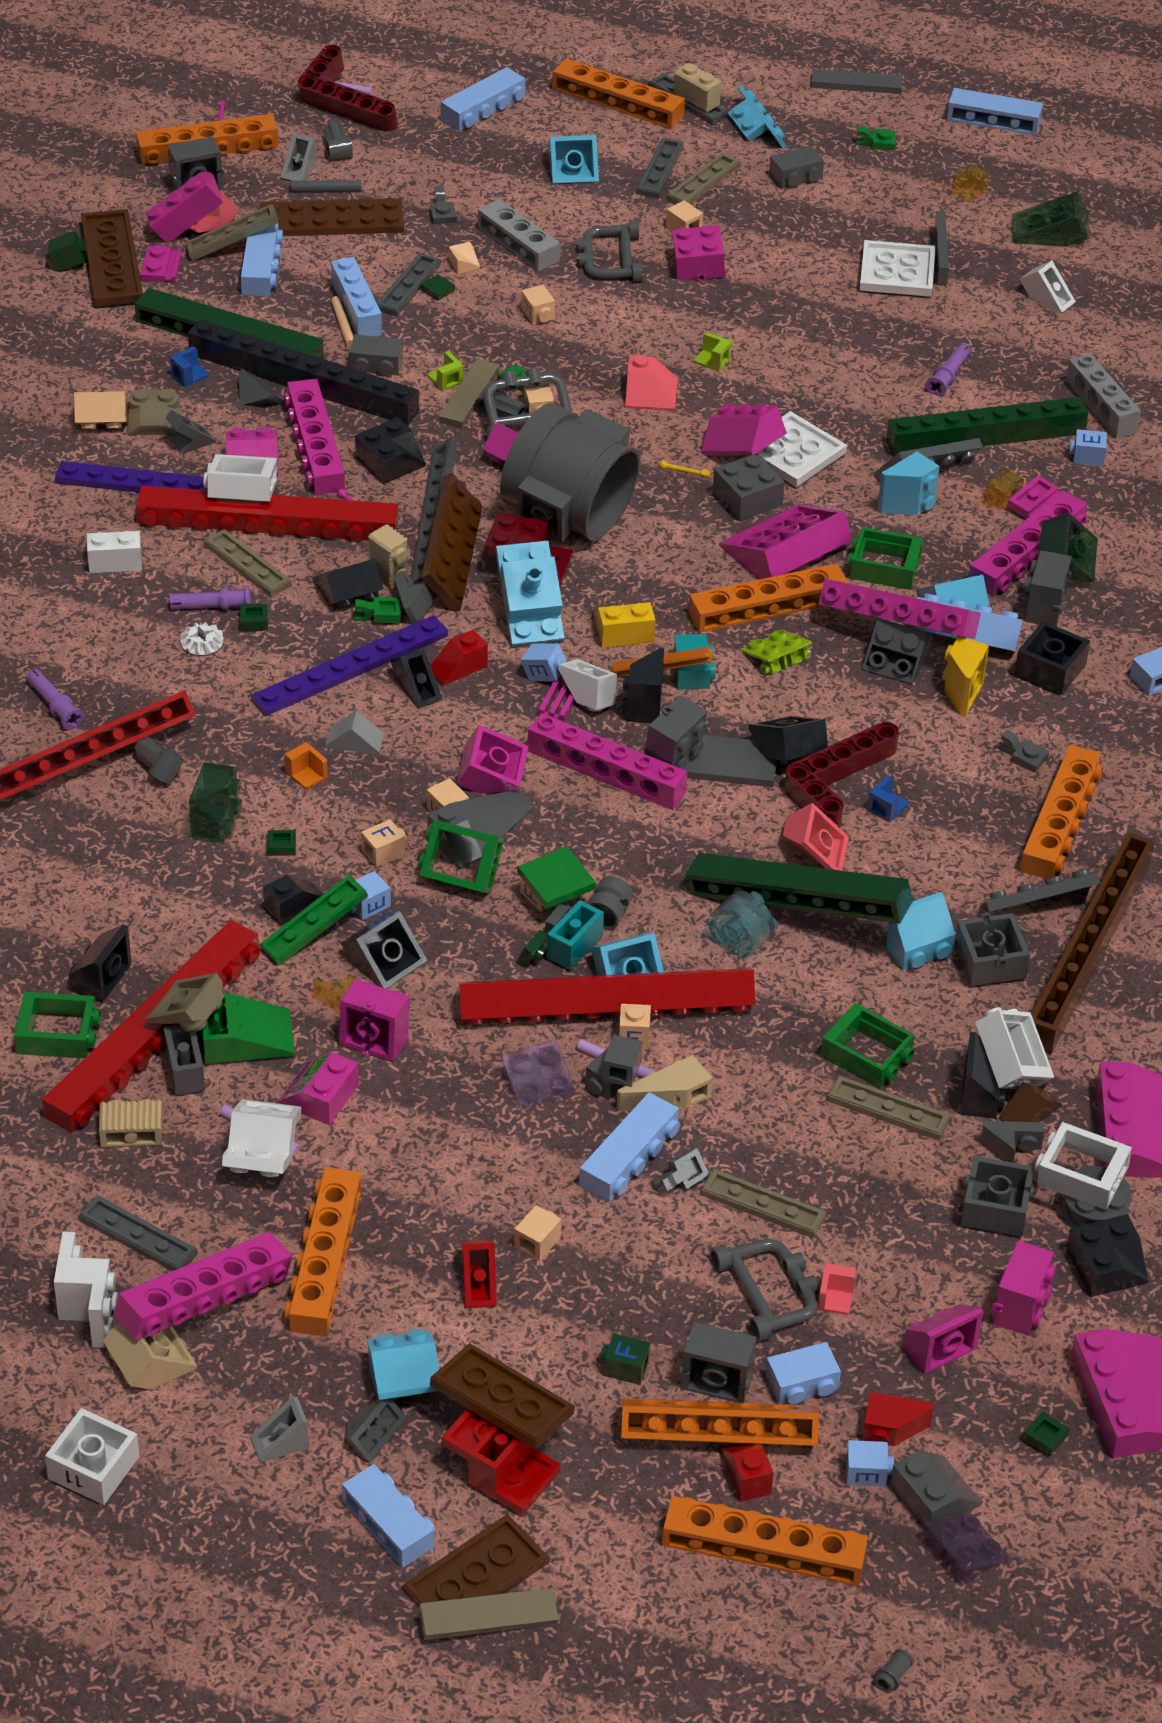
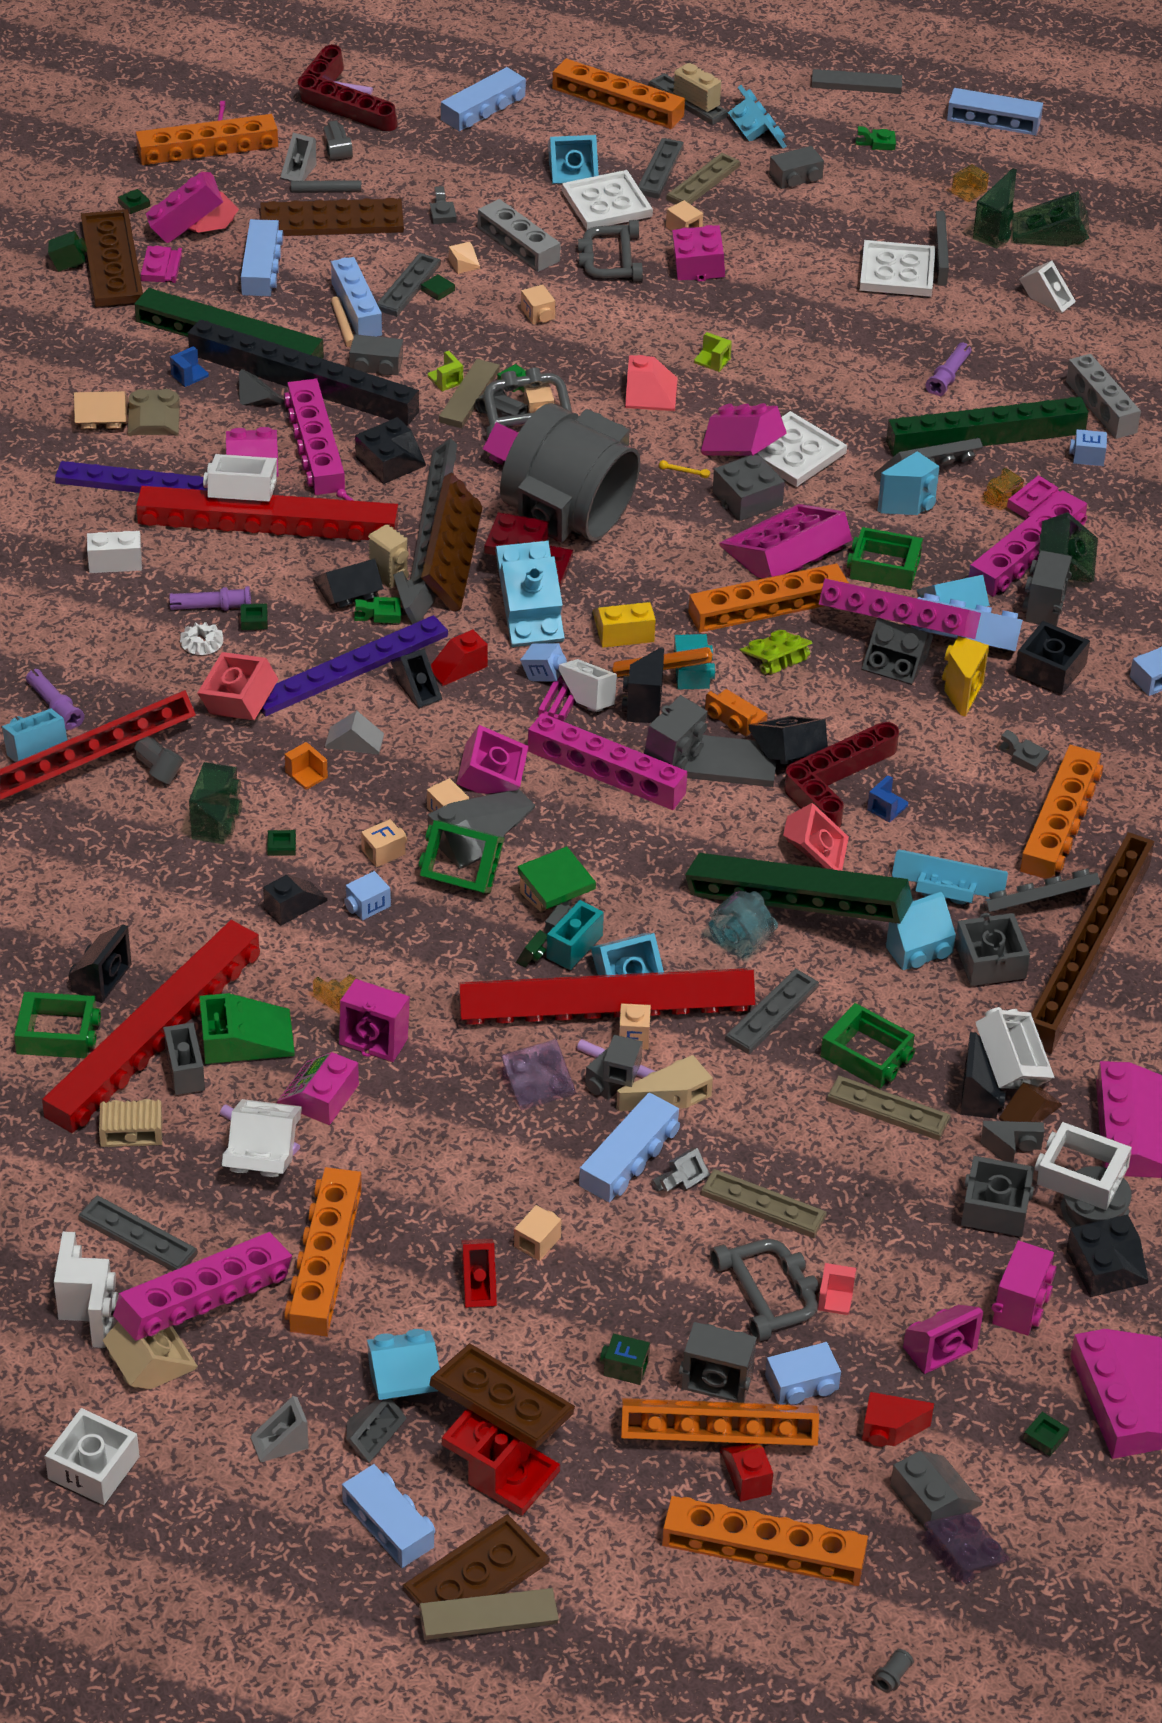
dark tan slope [145,973,224,1032] -> none
dark grey slope [165,410,216,454] -> none
dark grey brick [167,136,225,191] -> none
dark tan tile [186,204,279,261] -> none
dark tan tile [204,529,292,597] -> none
green tile [259,875,368,966] -> none
black slope [341,911,428,989] -> none
dark grey wheel [587,876,633,930] -> none
light blue brick [846,1440,894,1487] -> none
none -> medium azure brick [2,709,67,762]
none -> dark green plate [118,189,151,214]
none -> coral brick [197,652,279,720]
none -> white plate [562,170,653,230]
none -> orange bracket [705,689,768,737]
none -> dark grey tile [725,968,819,1055]
none -> medium azure bracket [892,849,1008,904]
none -> clear green slope [972,168,1017,249]

